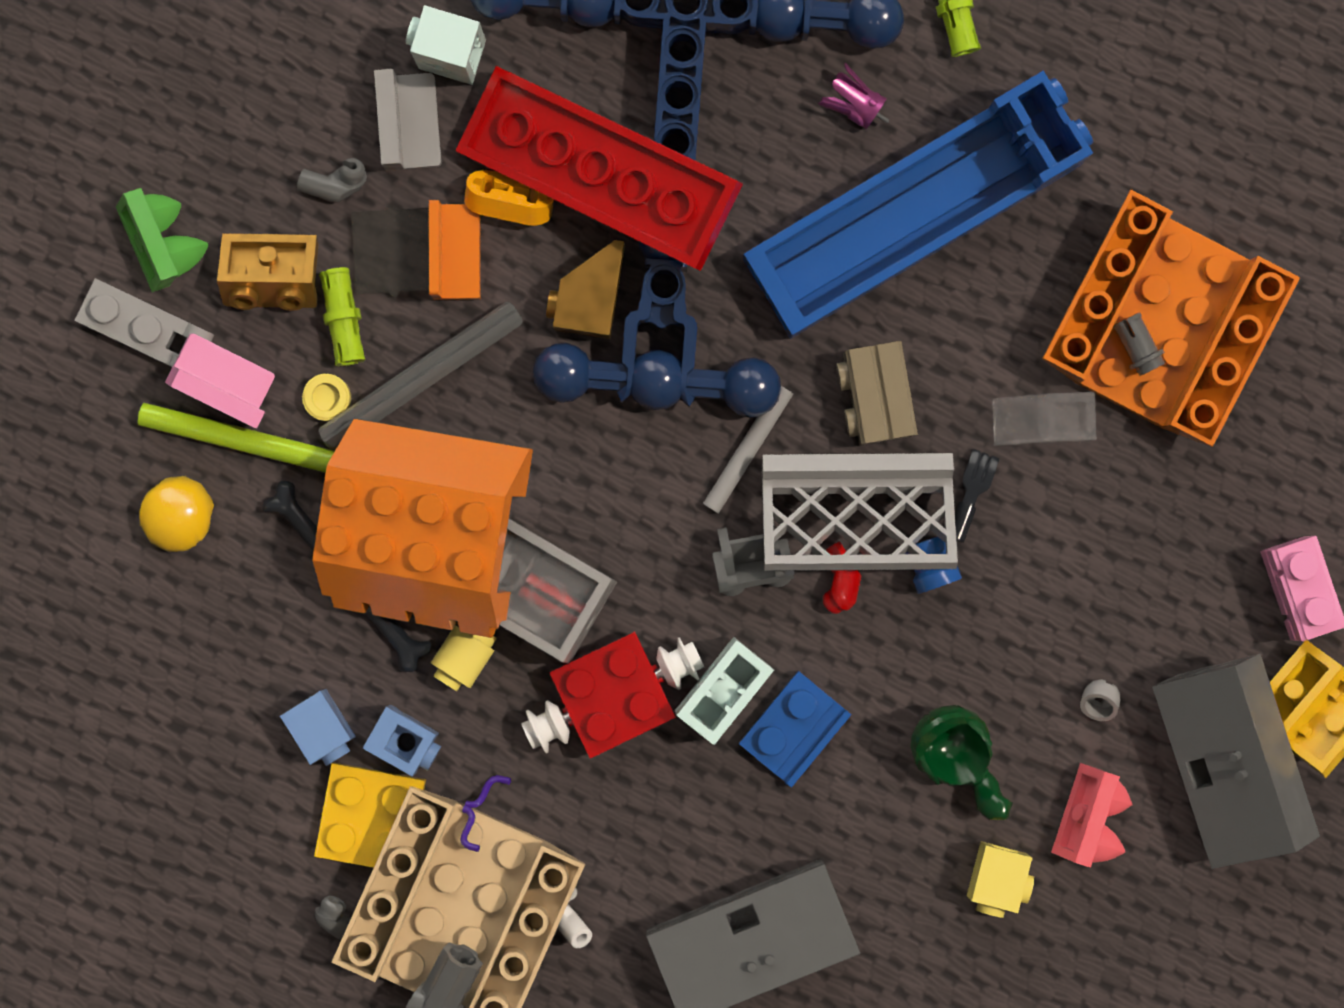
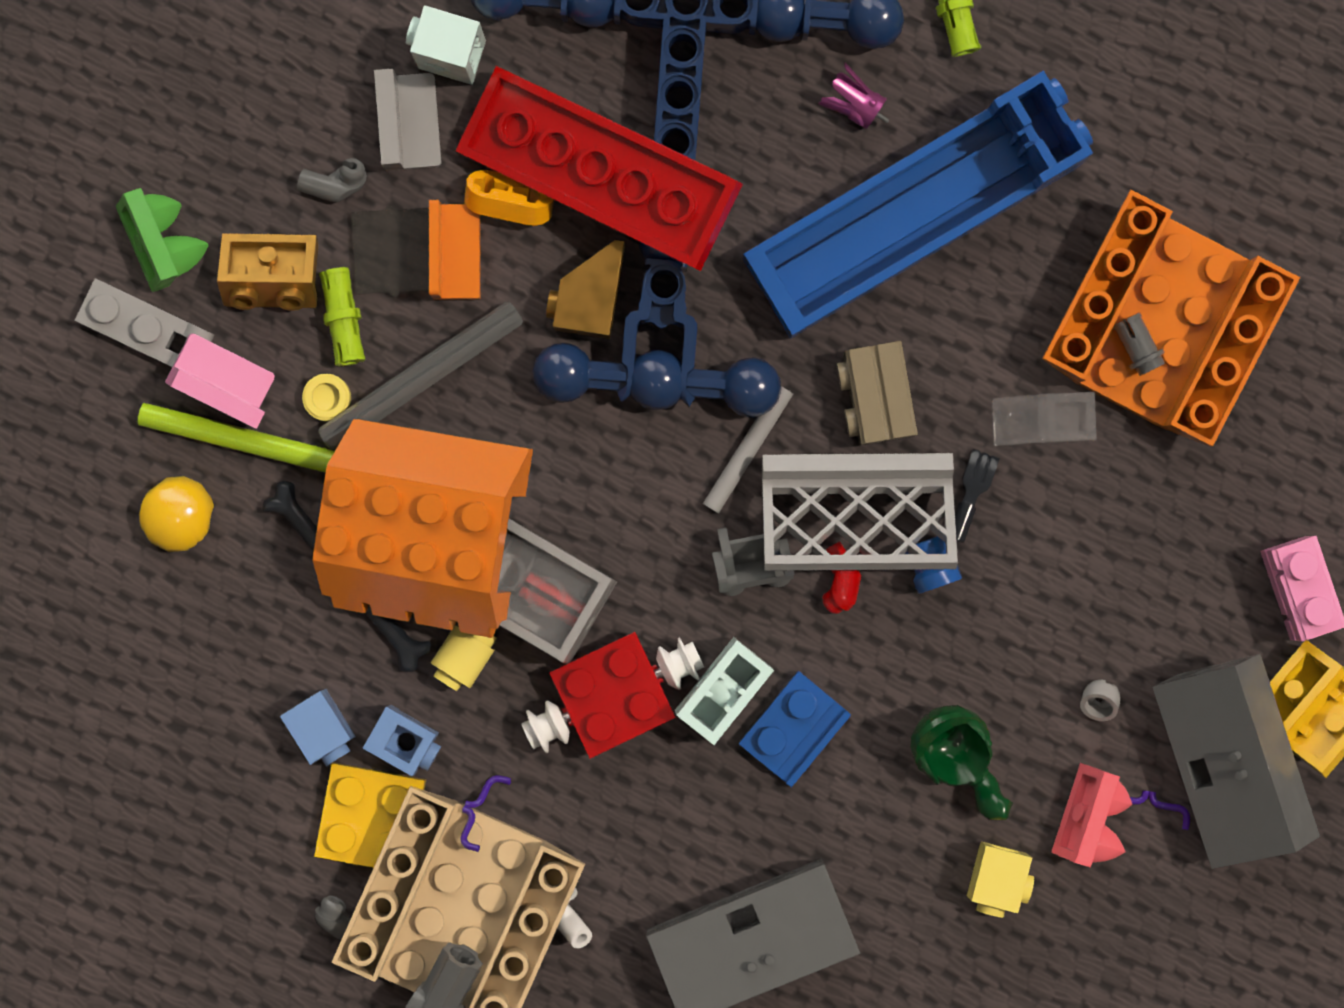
none -> dark purple piece [1130,790,1190,830]

